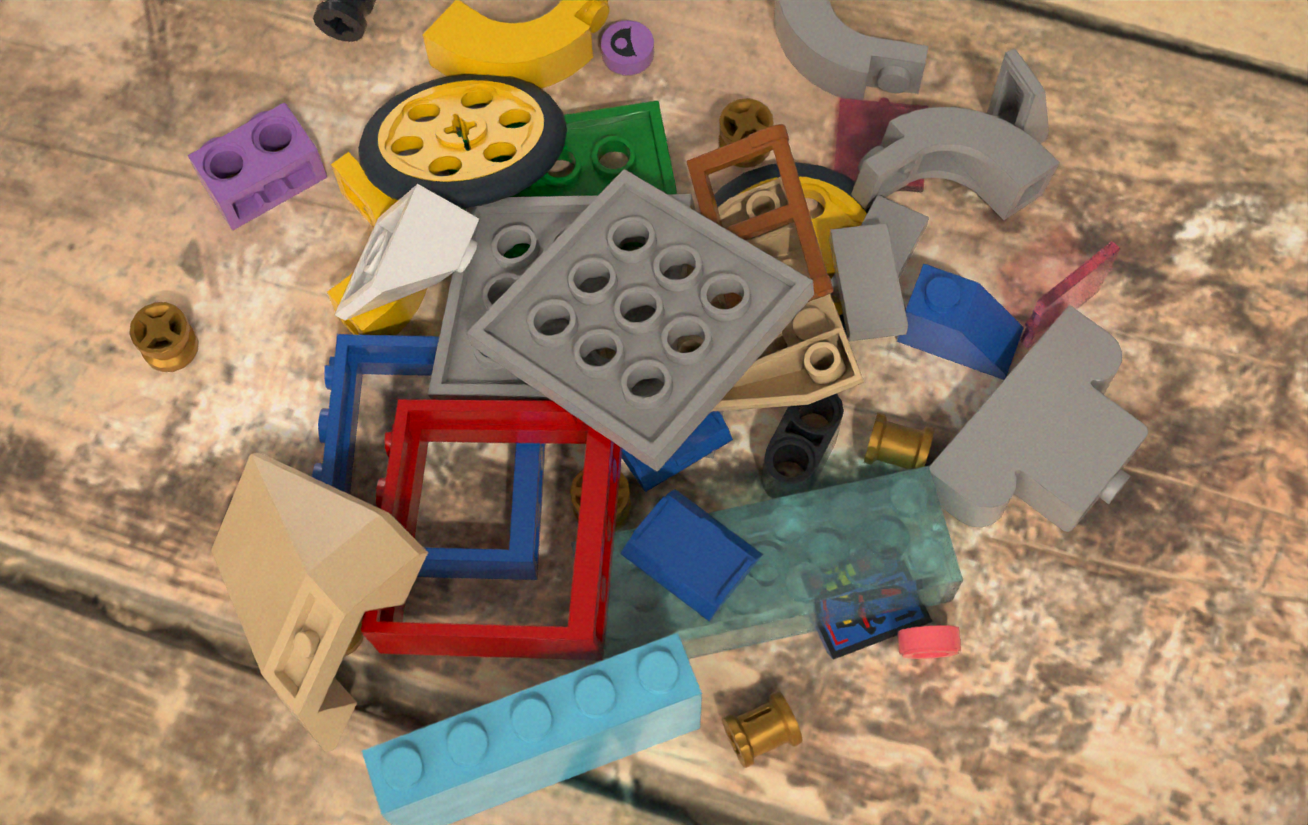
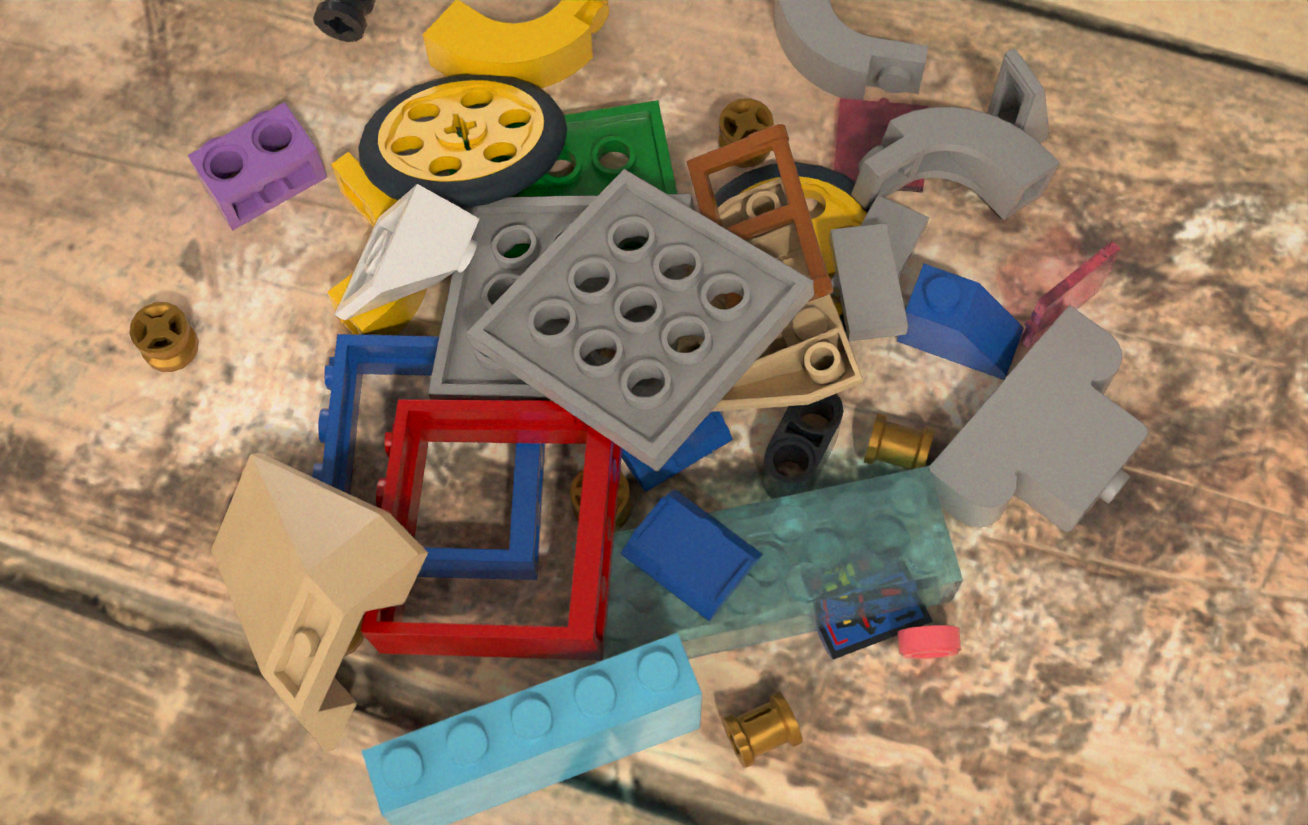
medium lavender tile [601,20,654,75] -> none

